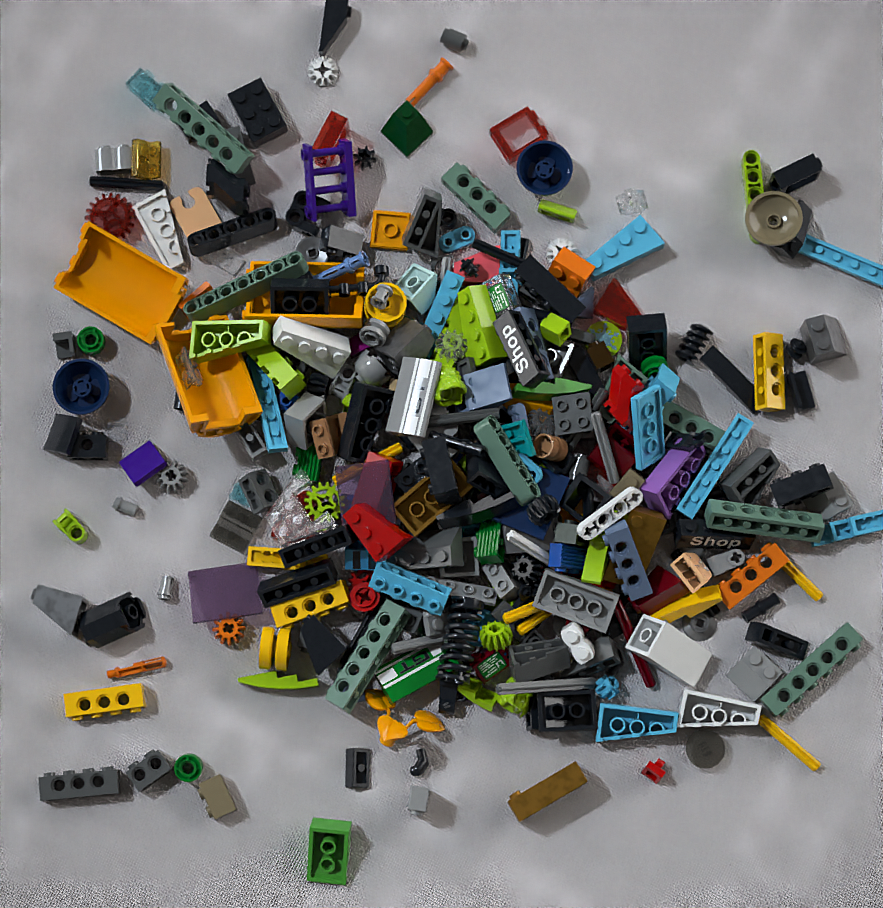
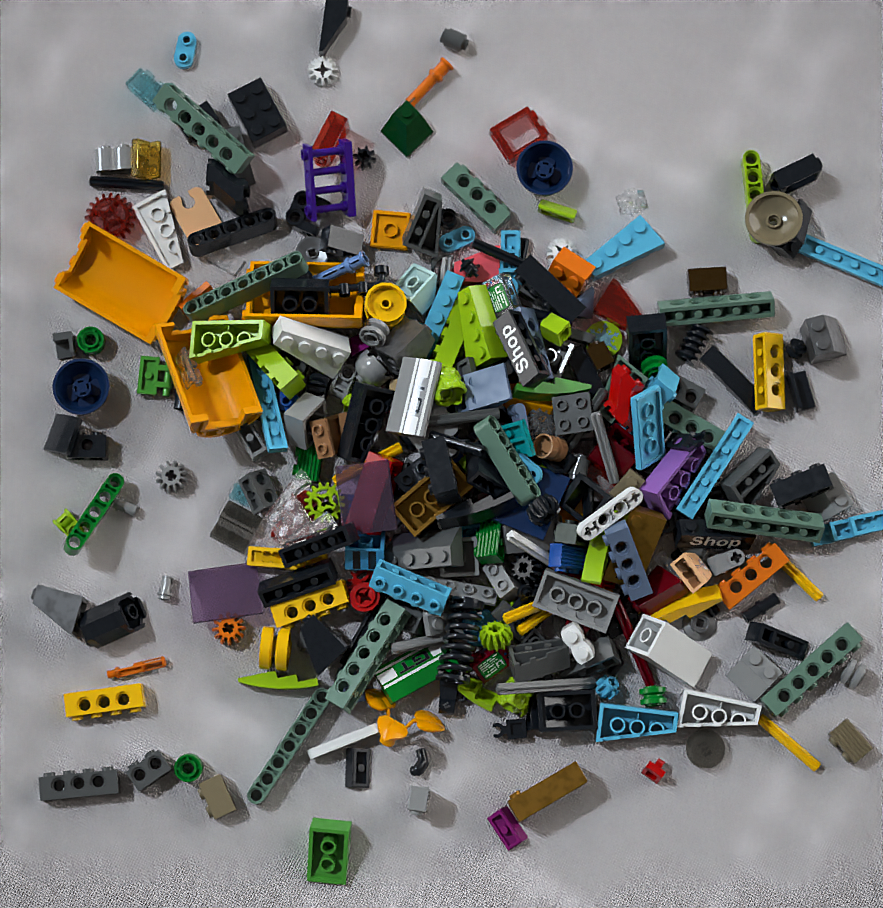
clear slope [107,418,128,442] -> none
dark purple tile [119,440,167,488] -> none
red wedge [342,503,413,562] -> none
light grey bush [370,284,393,309] -> none
clear gear [435,329,468,362] -> none
none -> green beam [64,473,124,556]
none -> bright green plate [137,356,173,397]
none -> medium azure plate [174,32,197,69]
none -> sand green beam [247,688,330,805]
none -> white beam [307,723,379,760]
none -> magenta slope [487,805,528,851]
none -> black plate [493,718,527,740]
none -> green wheel [639,685,668,707]
none -> sand green brick [657,291,775,326]
none -> dark grey brick [672,373,706,413]
none -> dark brown brick [686,266,728,298]
none -> dark tan brick [828,718,873,764]
none -> light grey wheel [840,658,867,690]

